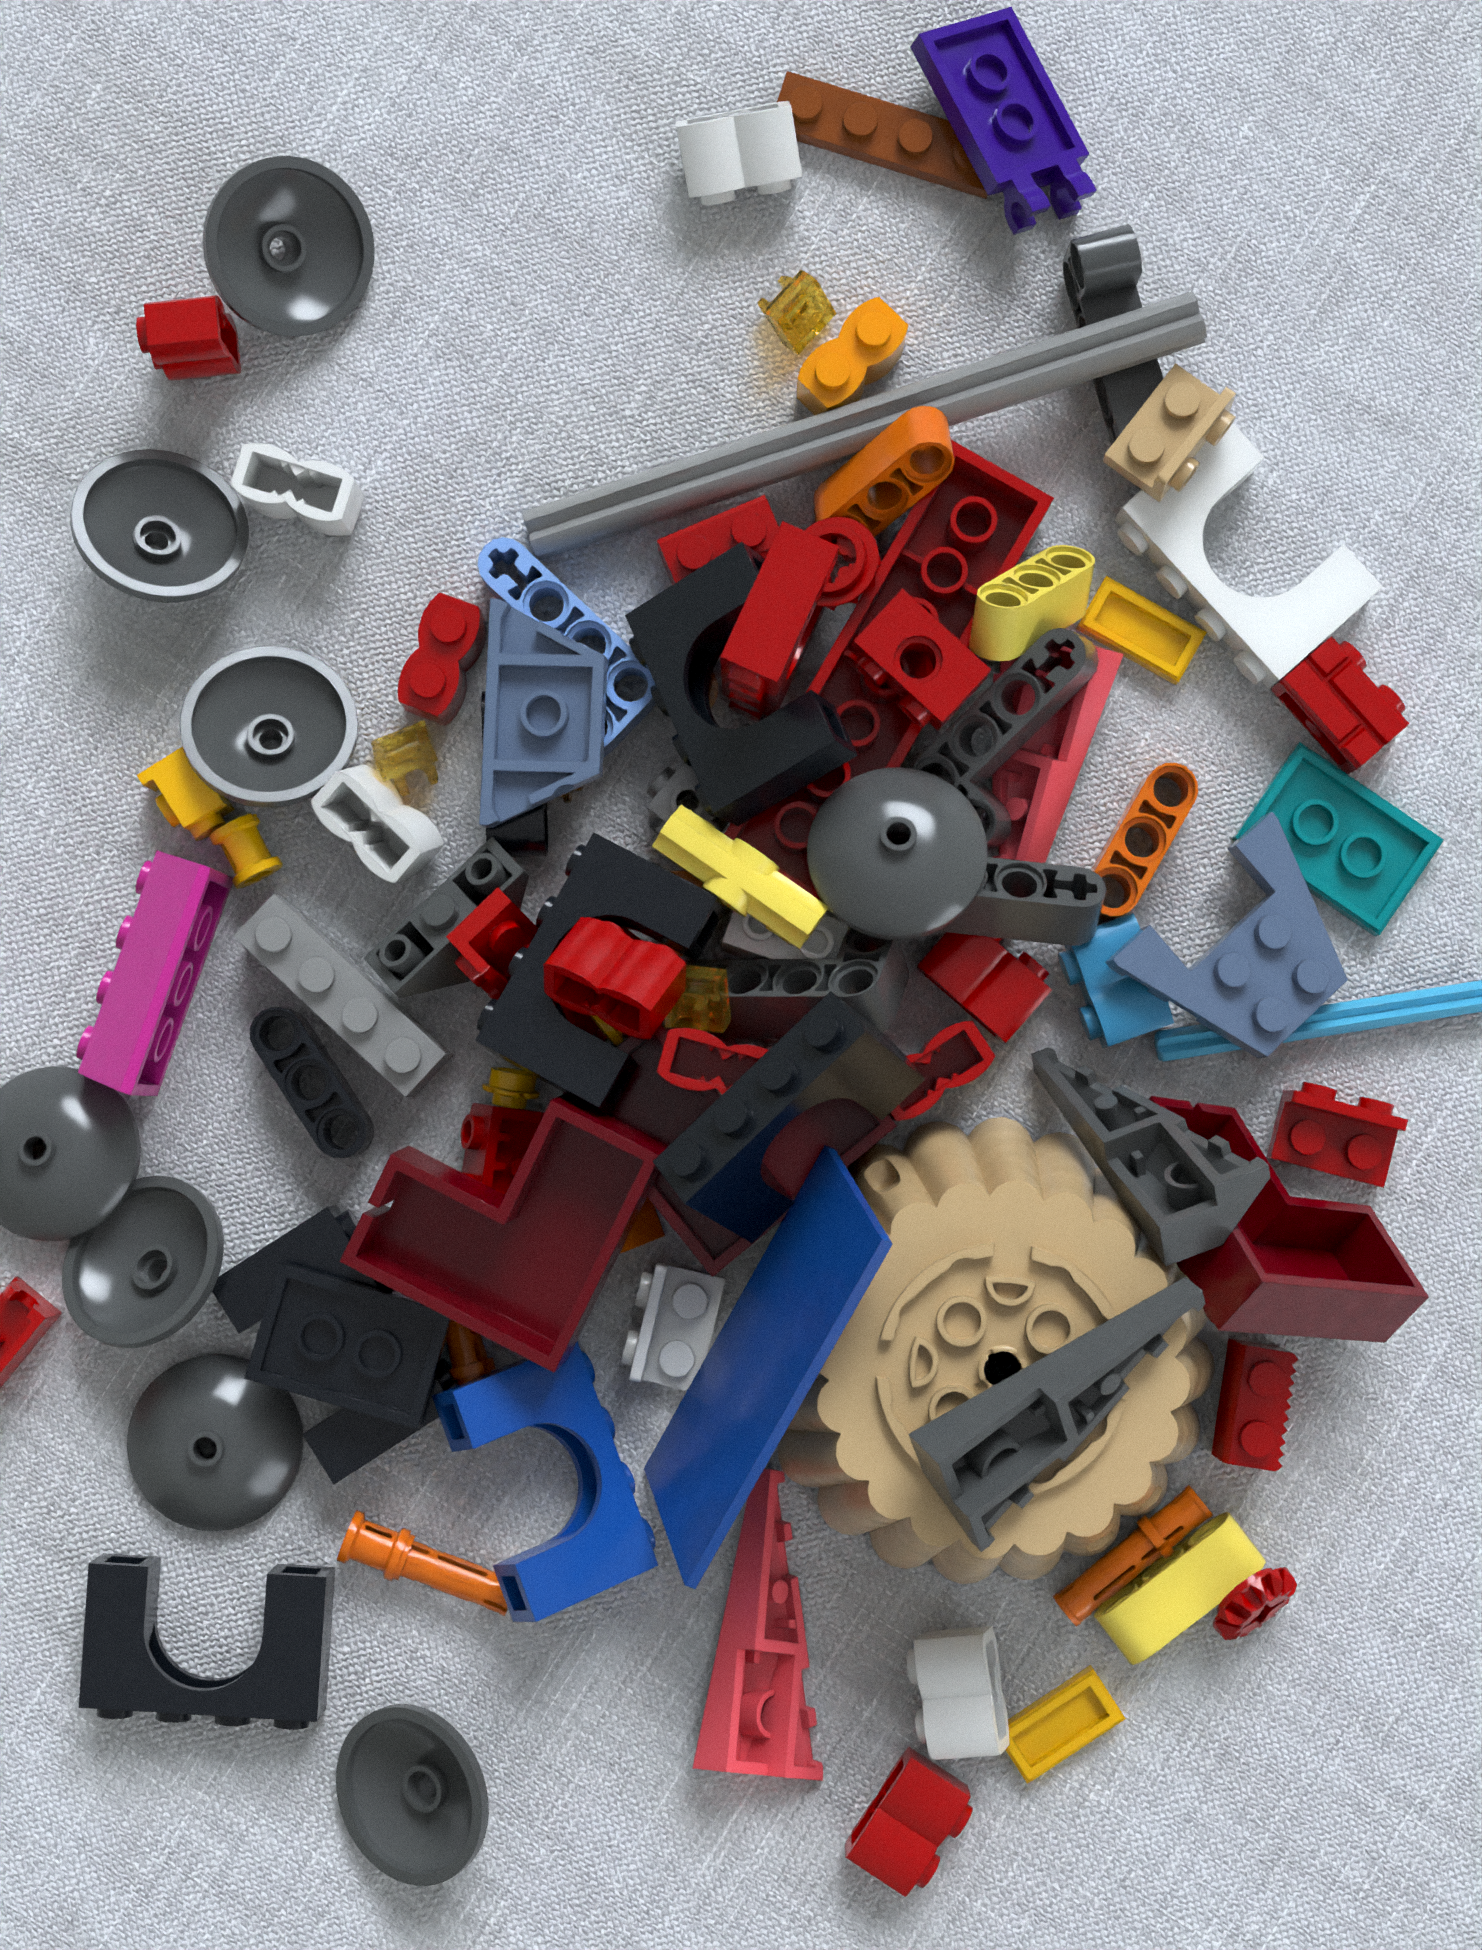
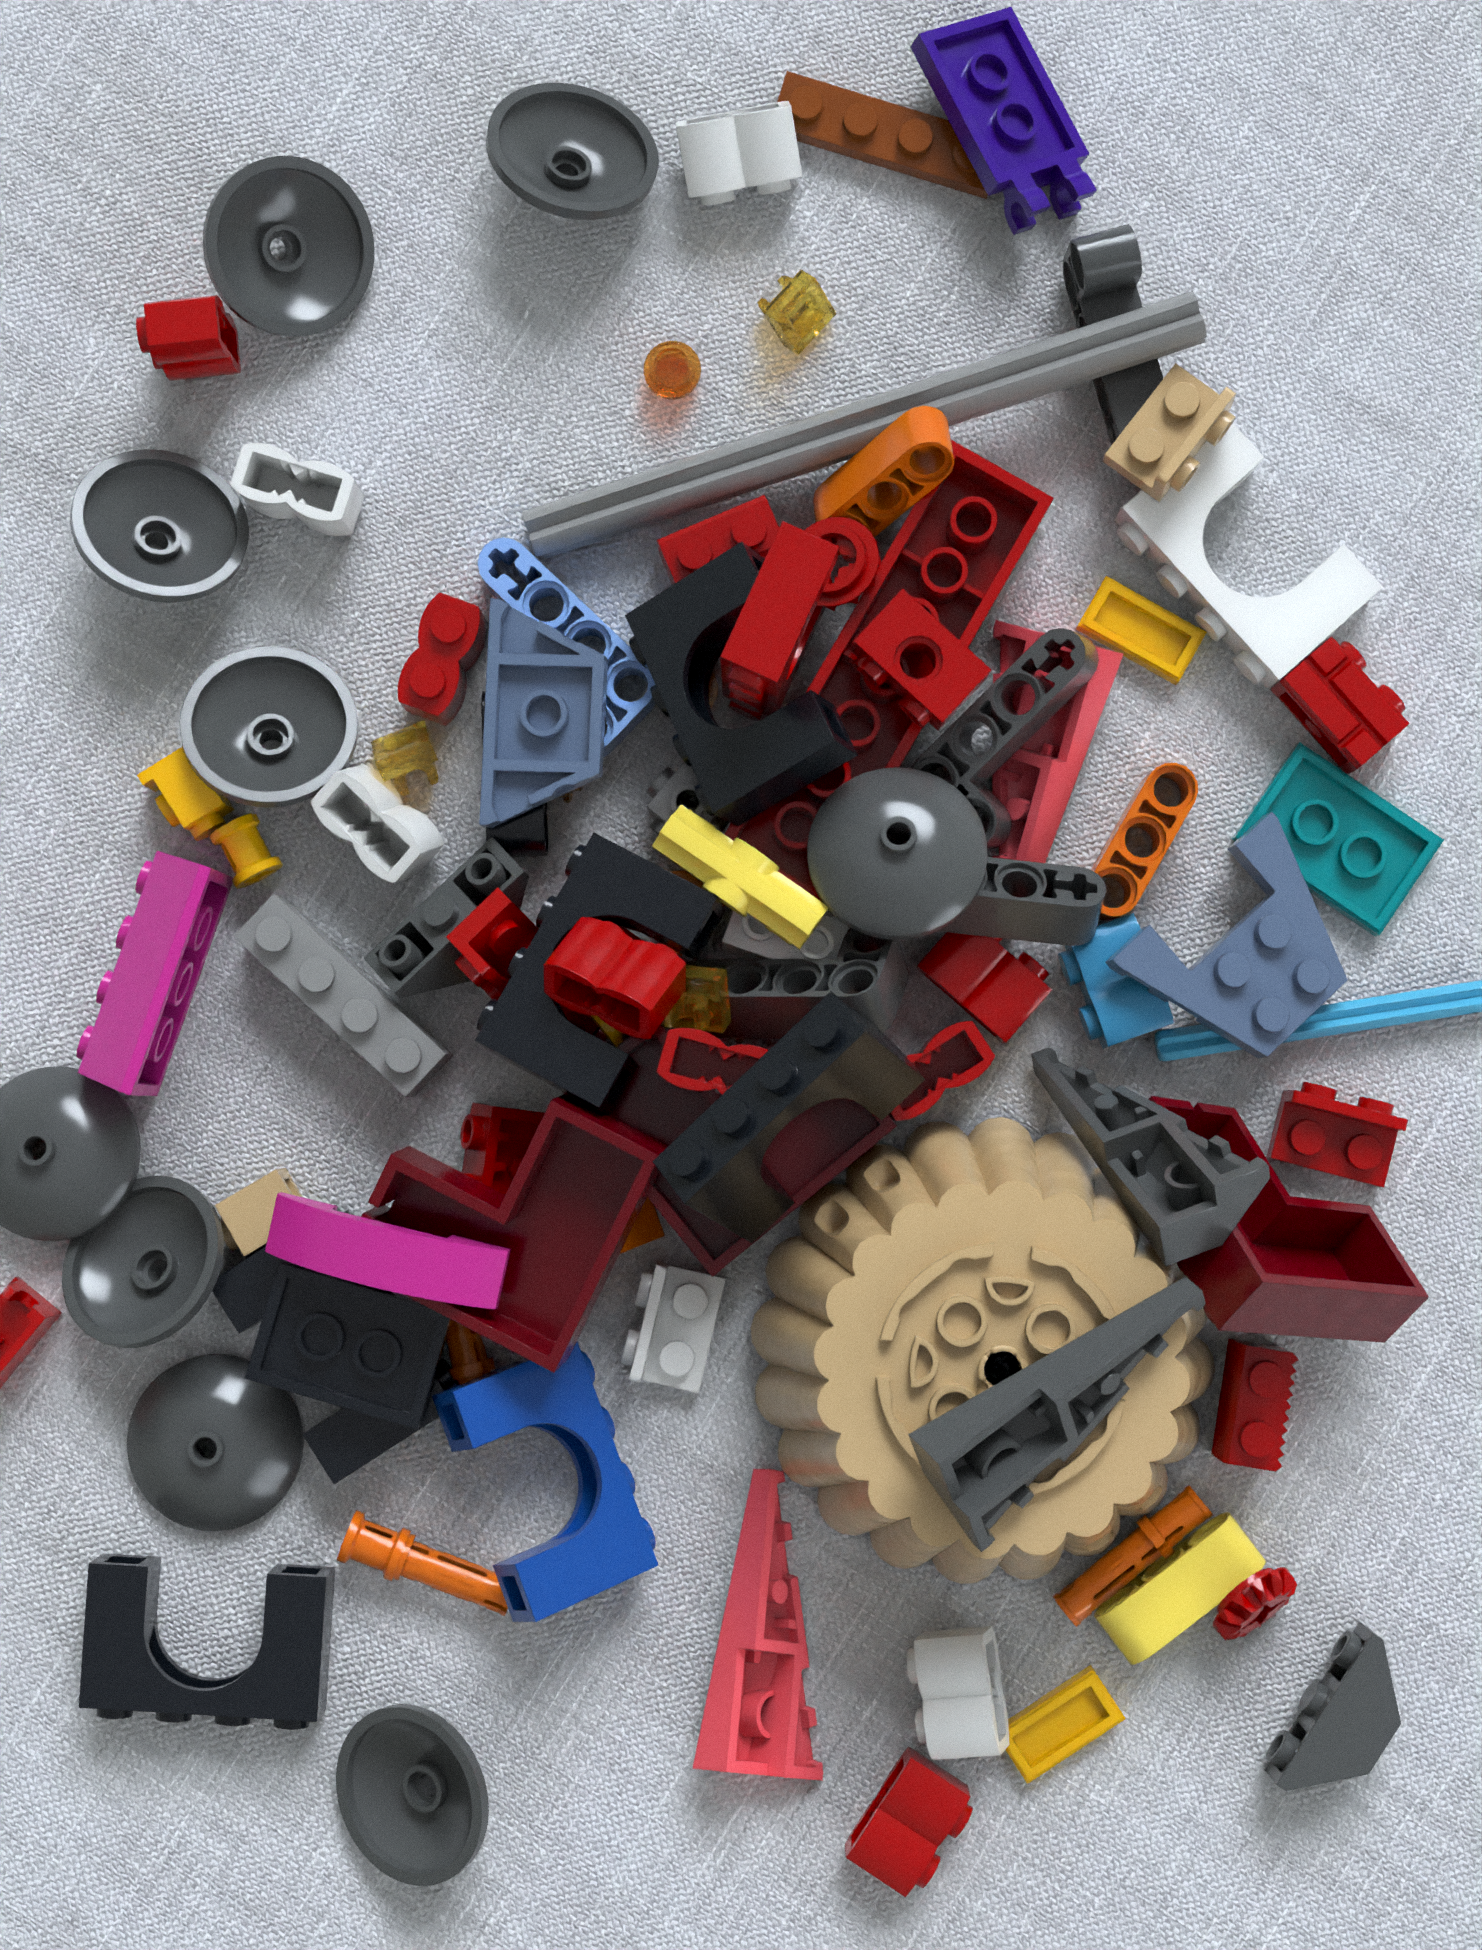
black beam [250,1007,374,1158] -> none
yellow plate [482,1067,540,1109] -> none
blue piece [644,1145,893,1589] -> none
light orange brick [796,297,908,415] -> none
light yellow beam [969,545,1095,661] -> none
none -> tan brick [214,1168,303,1256]
none -> dark pink slope [265,1192,511,1309]
none -> dark grey dish [486,83,659,220]
none -> clear orange plate [644,341,701,400]
none -> dark grey slope [1264,1622,1401,1791]

